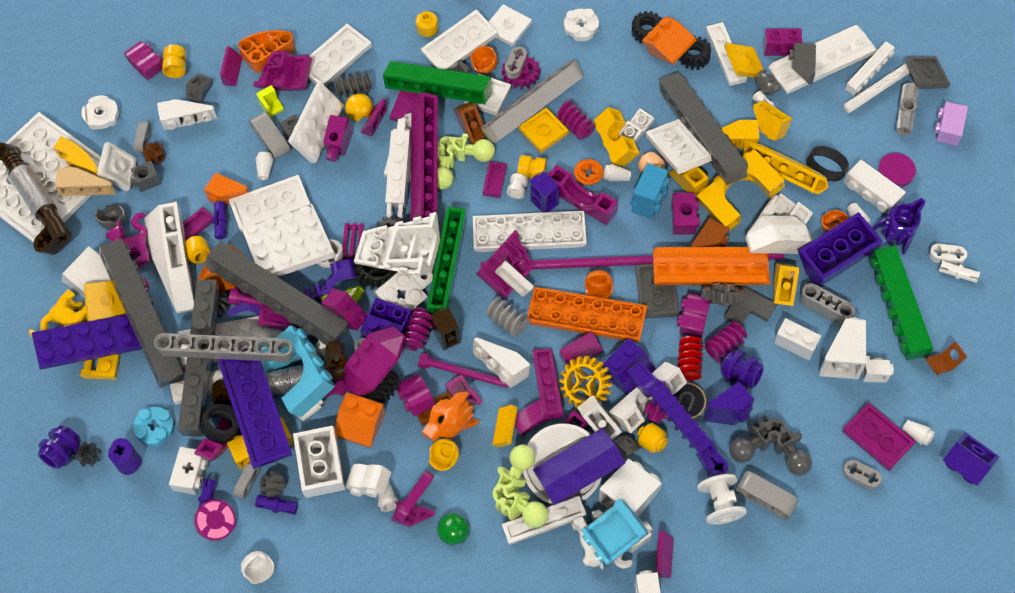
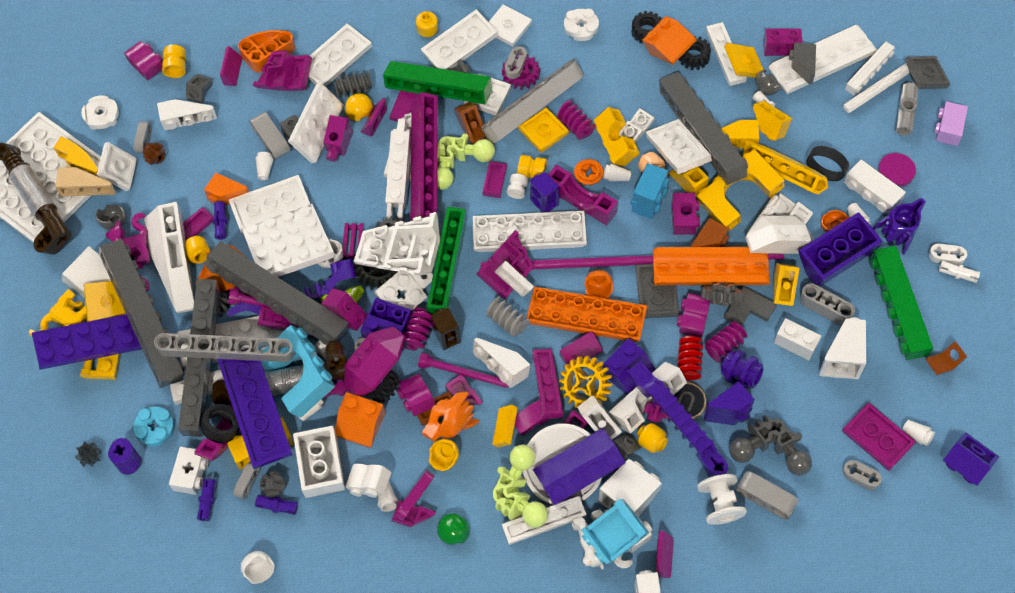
dark purple piece [38,426,81,469] -> none
dark grey brick [130,161,161,192] -> none
tile [194,500,236,541] -> none
neon yellow panel [256,85,284,118] -> none
orange hair [470,46,498,74] -> none
white brick [862,356,894,382] -> none

